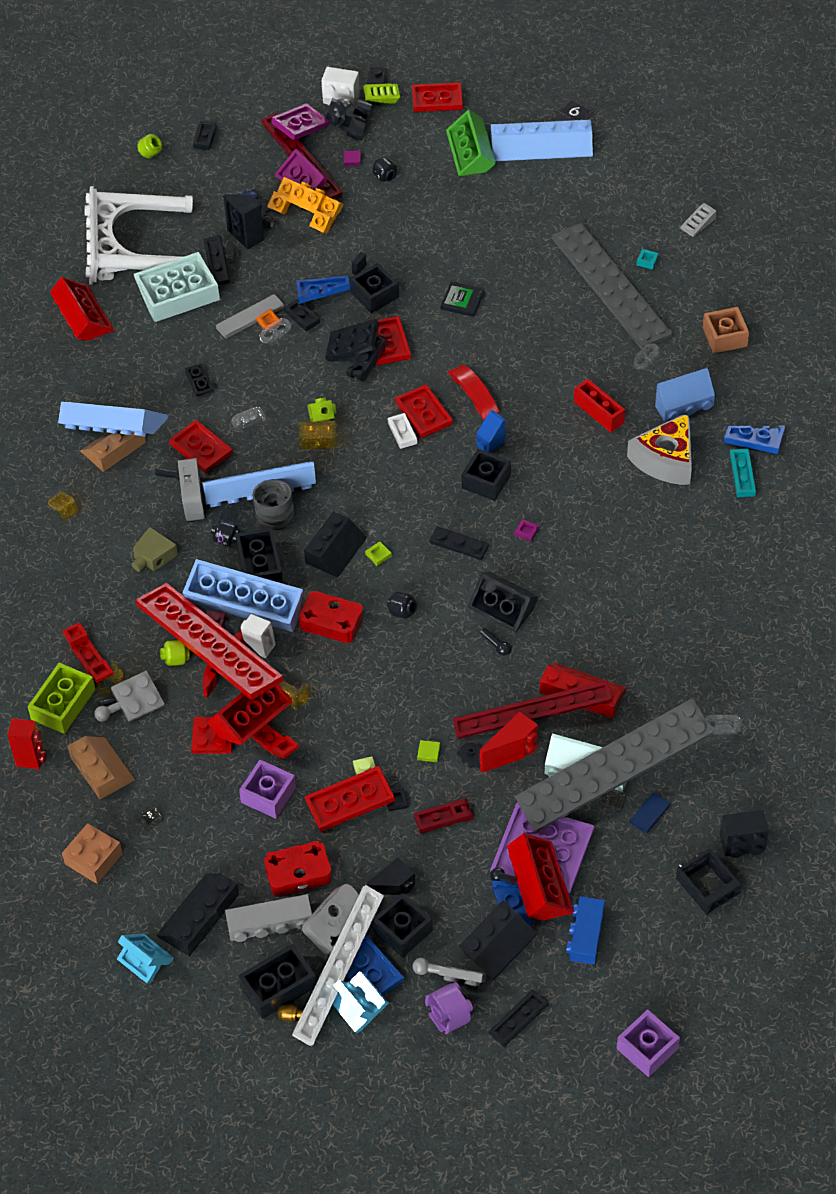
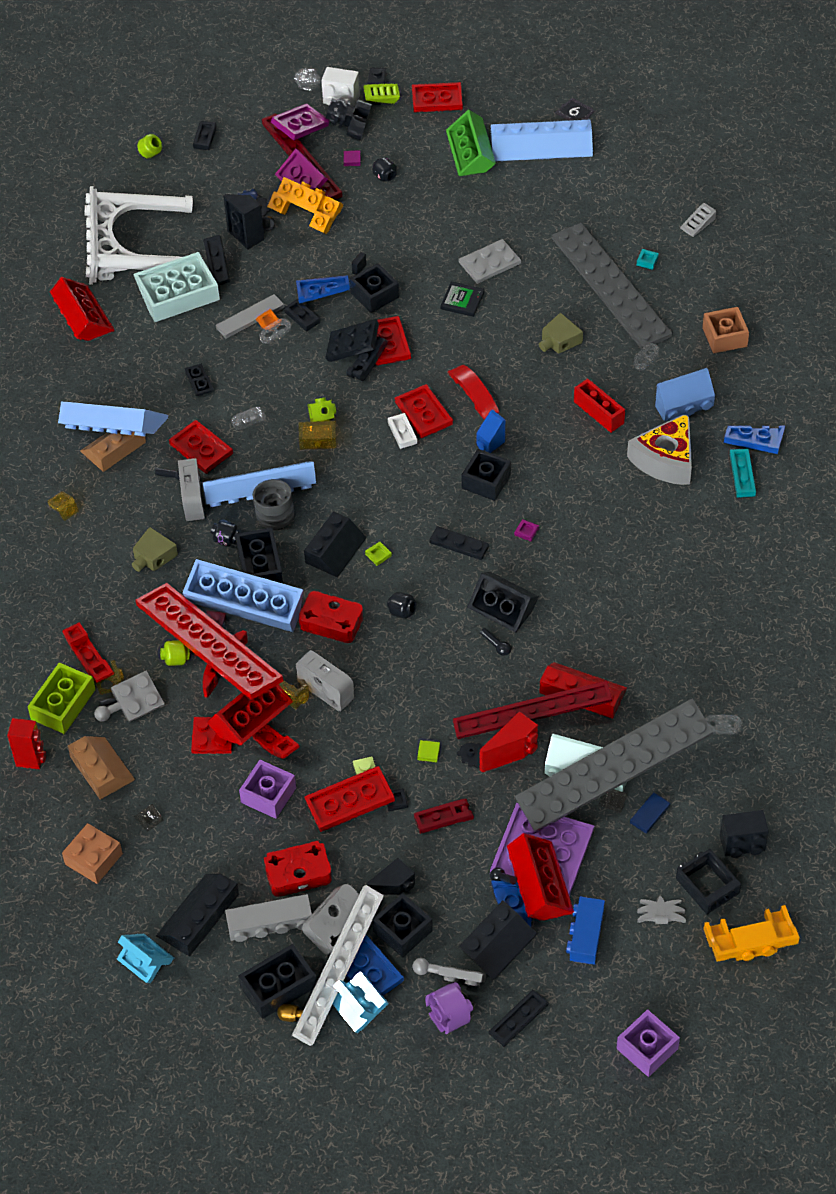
white slope [241,614,276,658] -> none
none -> clear head [295,68,320,90]
none -> light grey axle [296,650,354,711]
none -> light grey plate [459,239,521,284]
none -> olive torso [539,313,583,354]
none -> light grey piece [637,896,686,924]
none -> light orange bracket [704,905,799,962]

